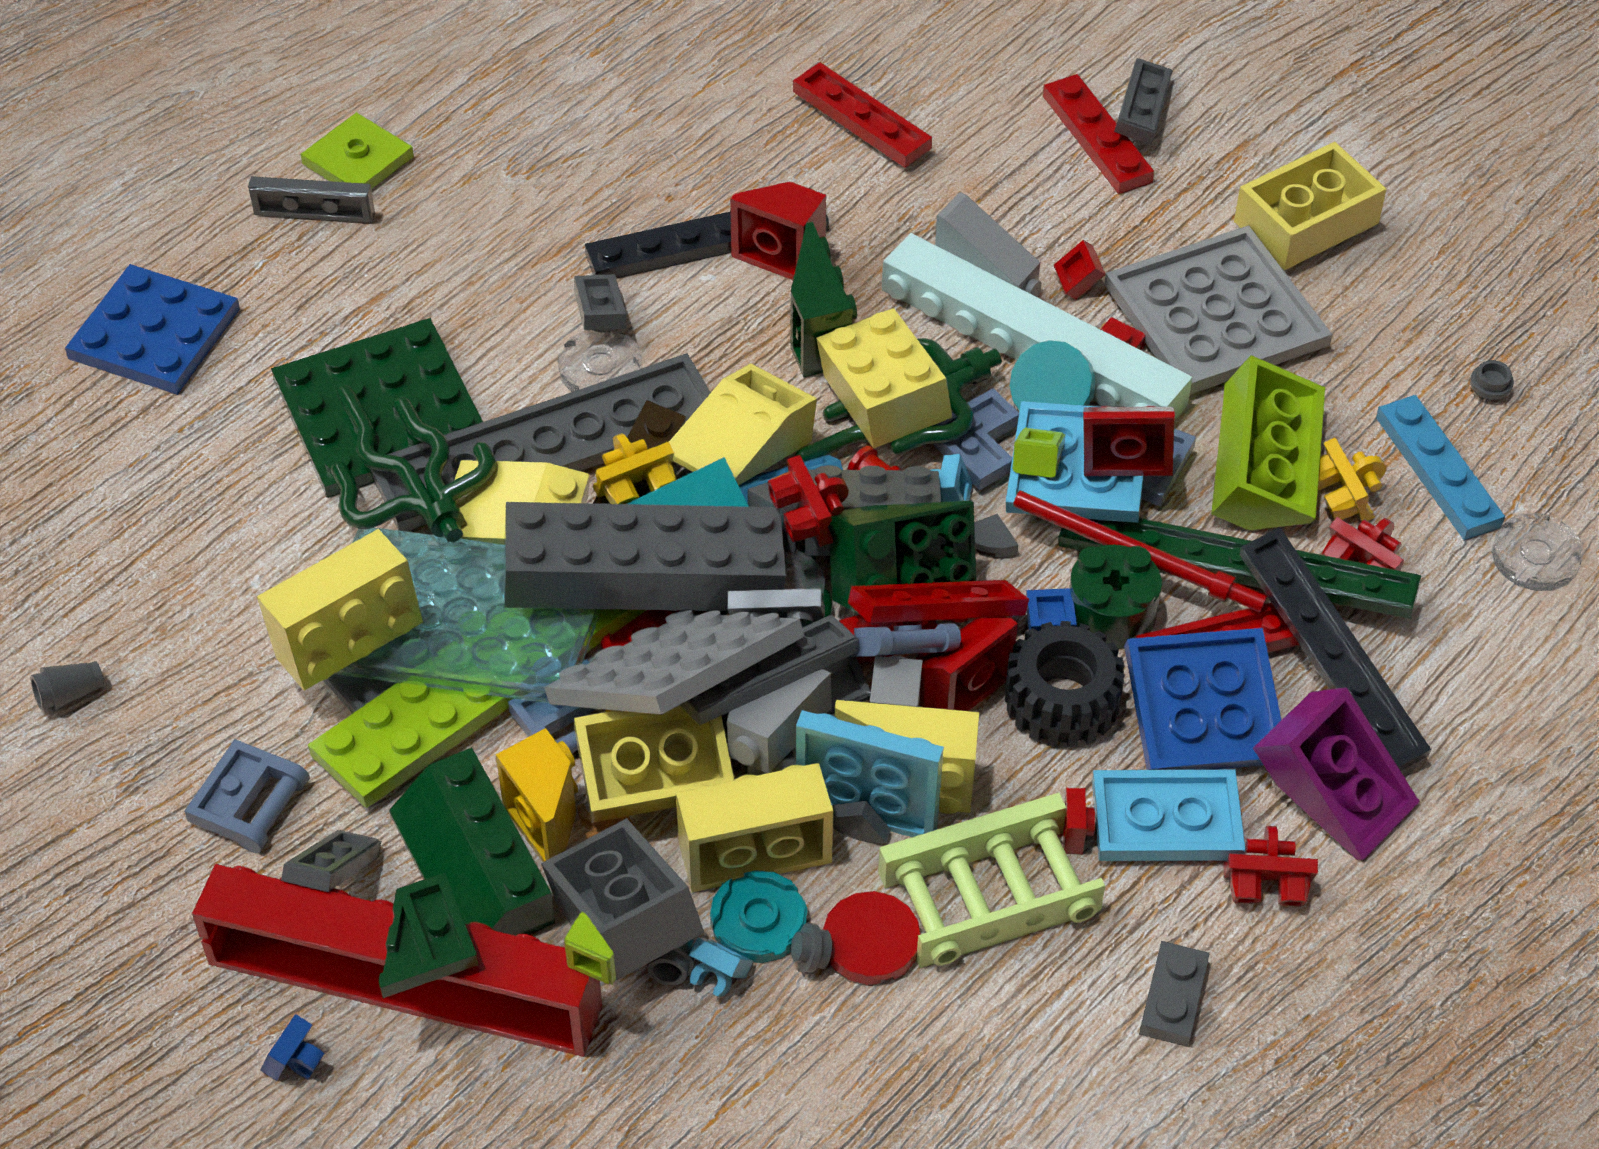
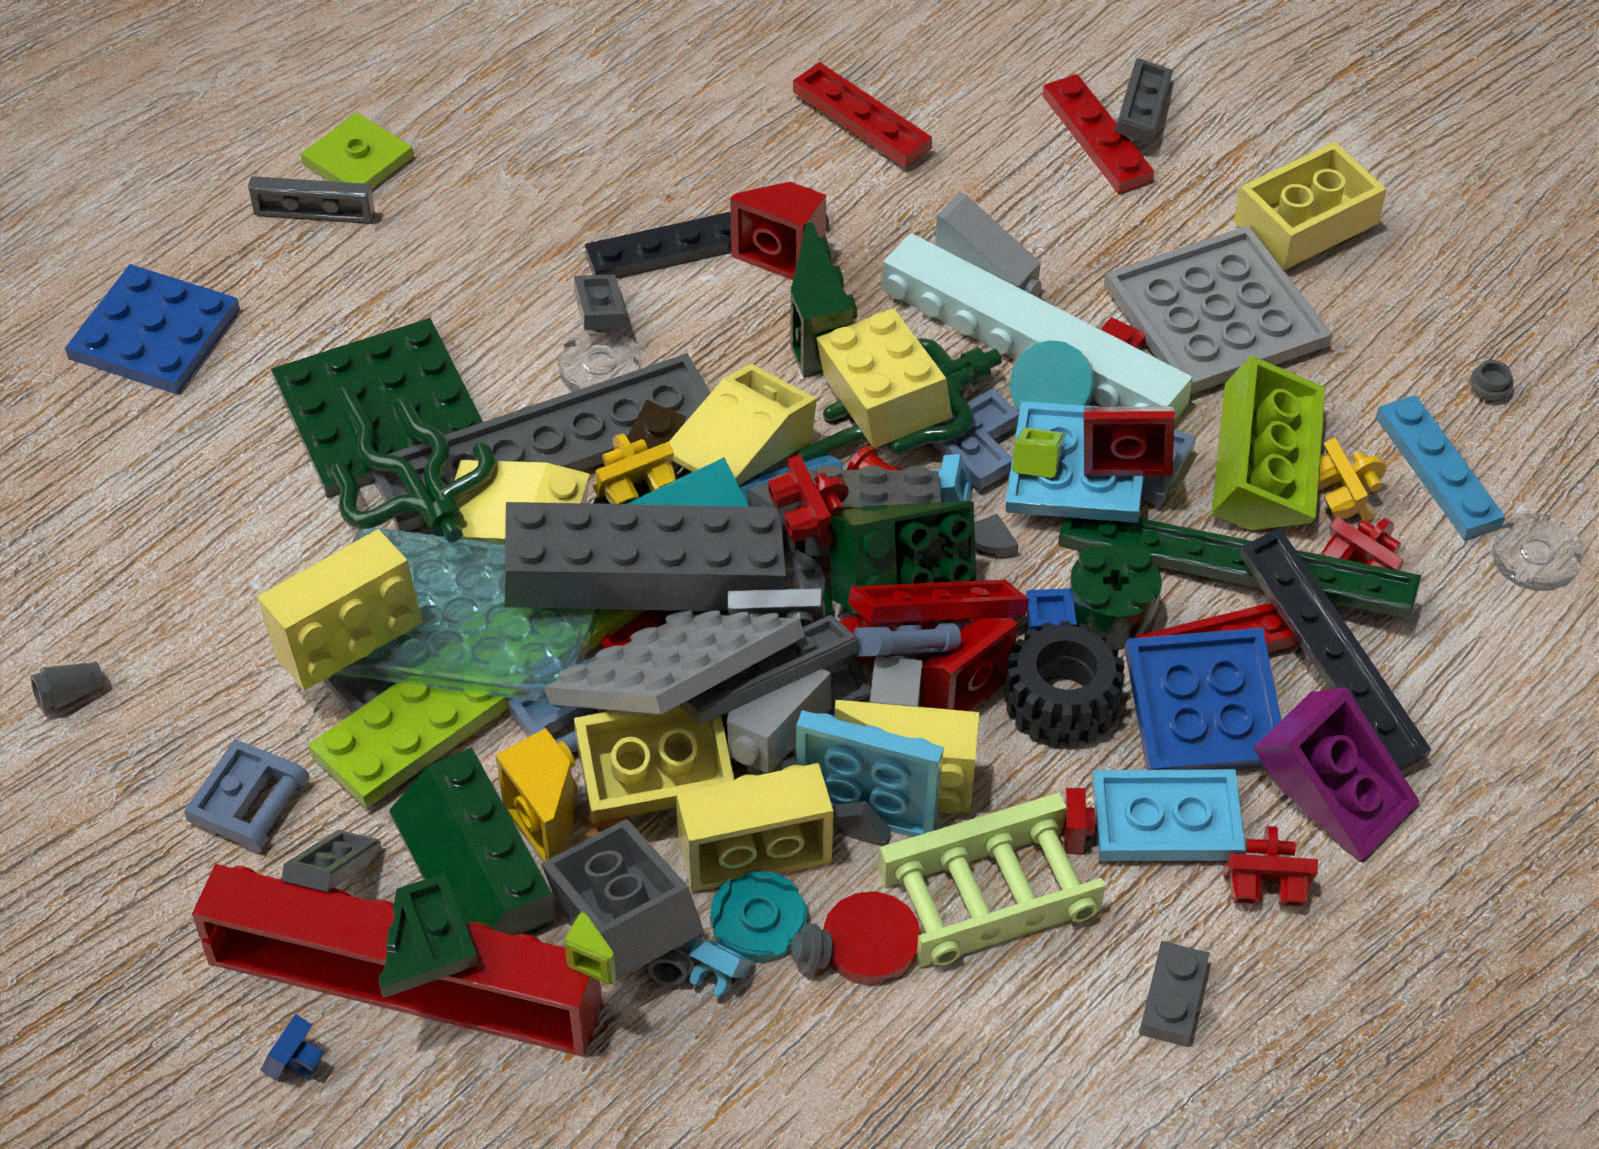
red bar [1013,490,1268,613] -> none
red plate [1054,240,1106,300] -> none

